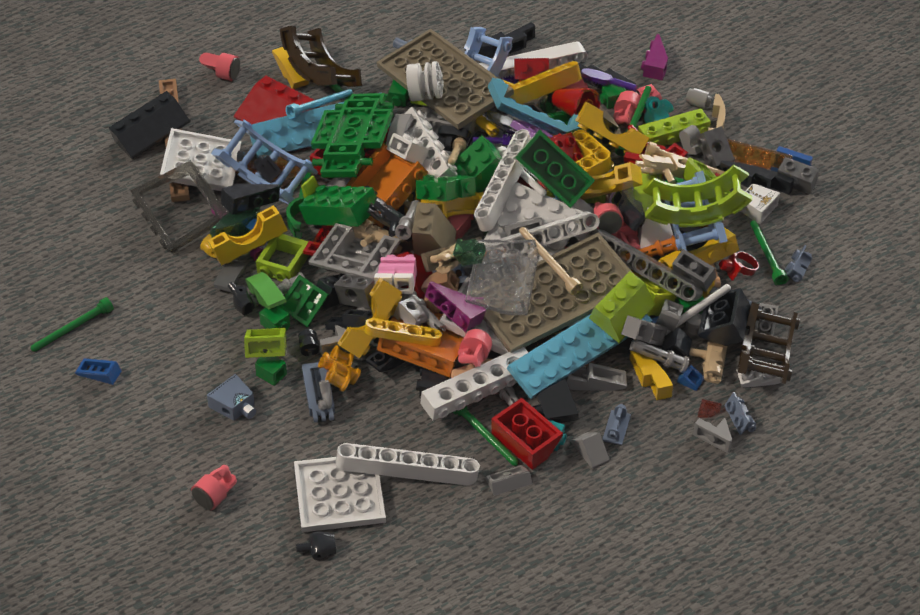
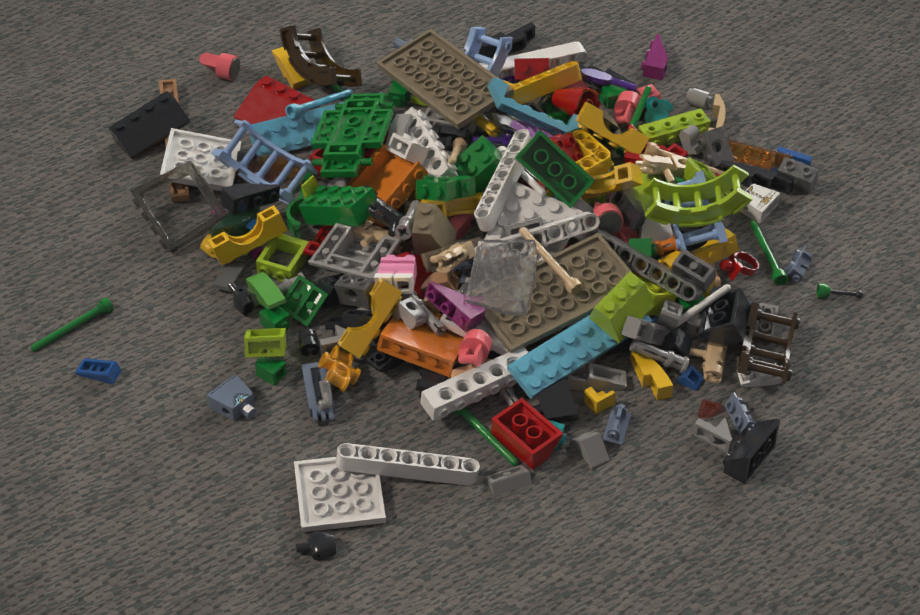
coral piece [191,465,237,510] -> none
black bracket [252,155,282,183] -> none
yellow beam [364,318,442,346] -> none
white wheel [406,61,444,101] -> none
clear green brick [453,238,486,266] -> none
none -> yellow panel [584,387,616,414]
none -> green brick [629,238,657,259]
none -> black slope [723,418,780,484]
none -> hinge [816,283,863,299]

